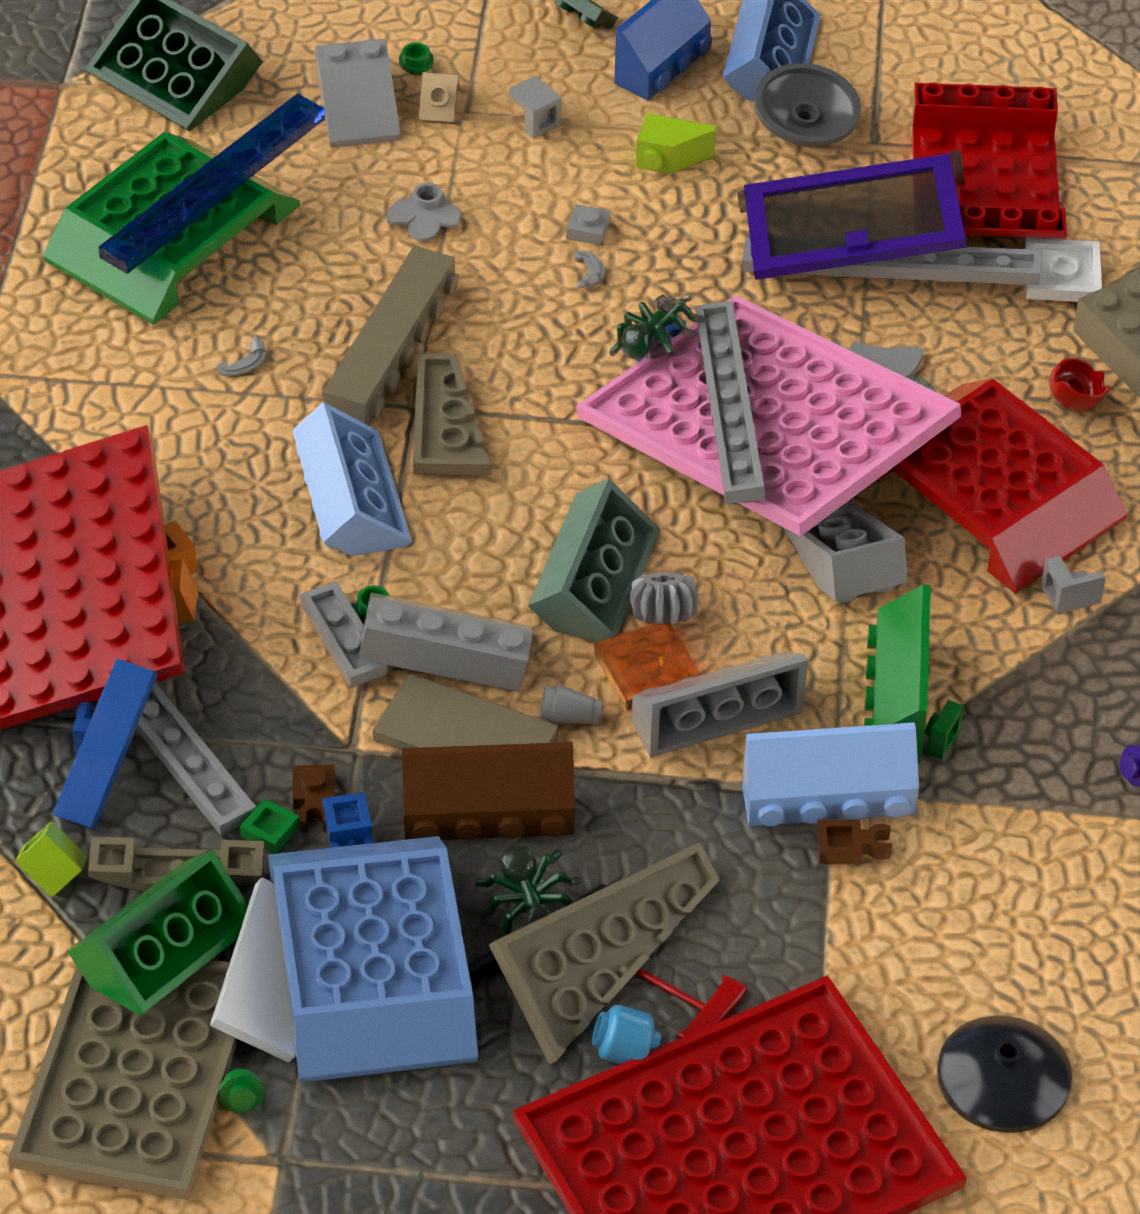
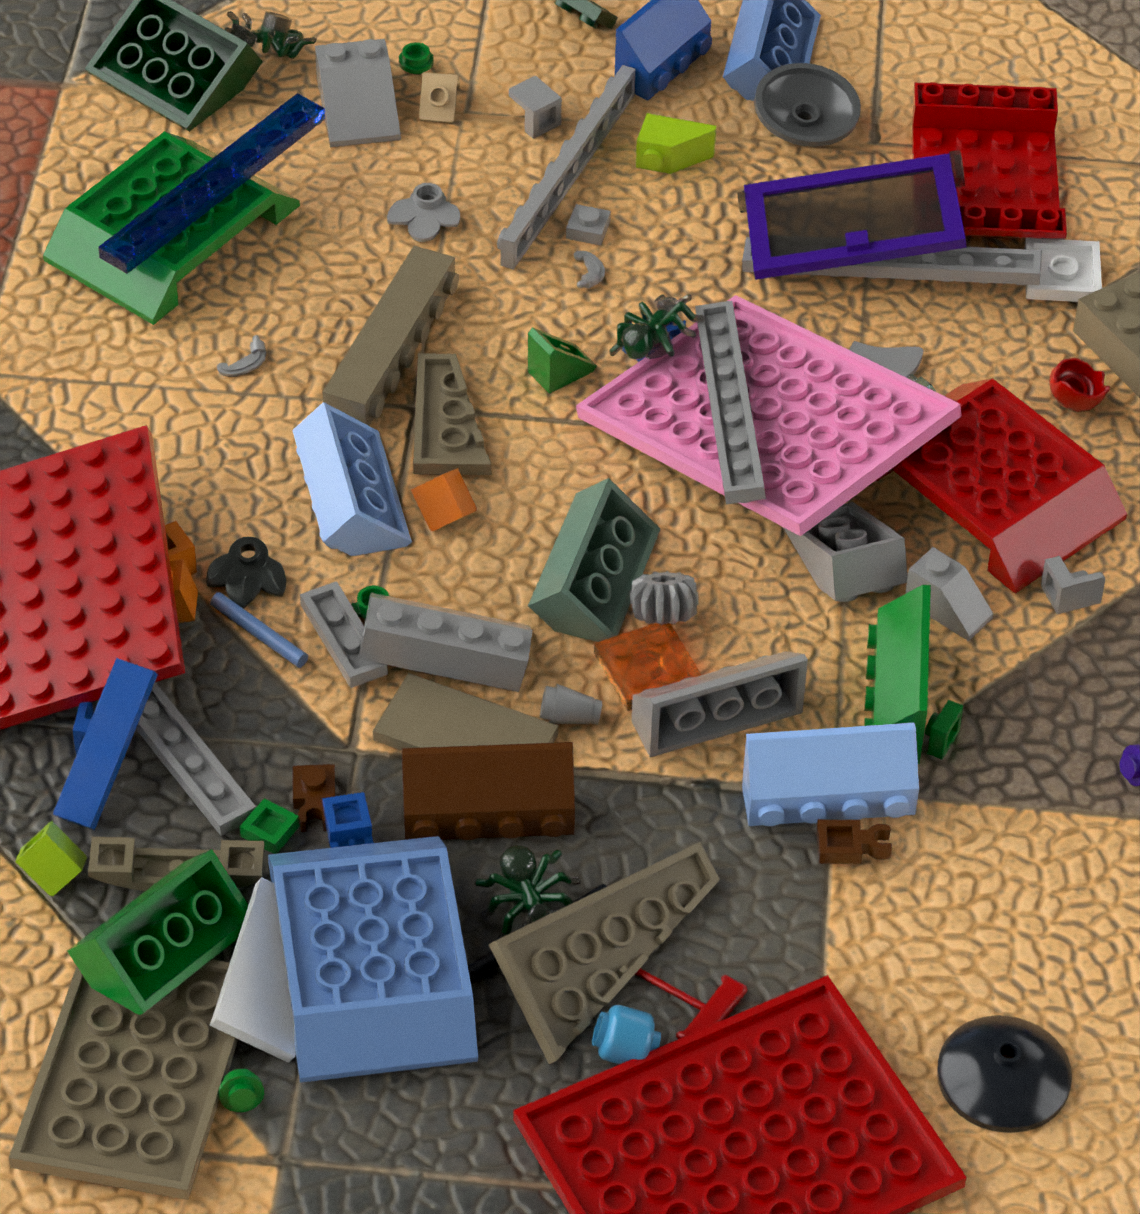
none -> pearl dark grey plate [206,537,286,609]
none -> medium blue bar [210,592,308,668]
none -> animal [225,11,317,59]
none -> orange panel [411,468,477,531]
none -> light grey plate [497,65,635,270]
none -> green slope [528,327,597,394]
none -> light grey slope [905,547,993,641]

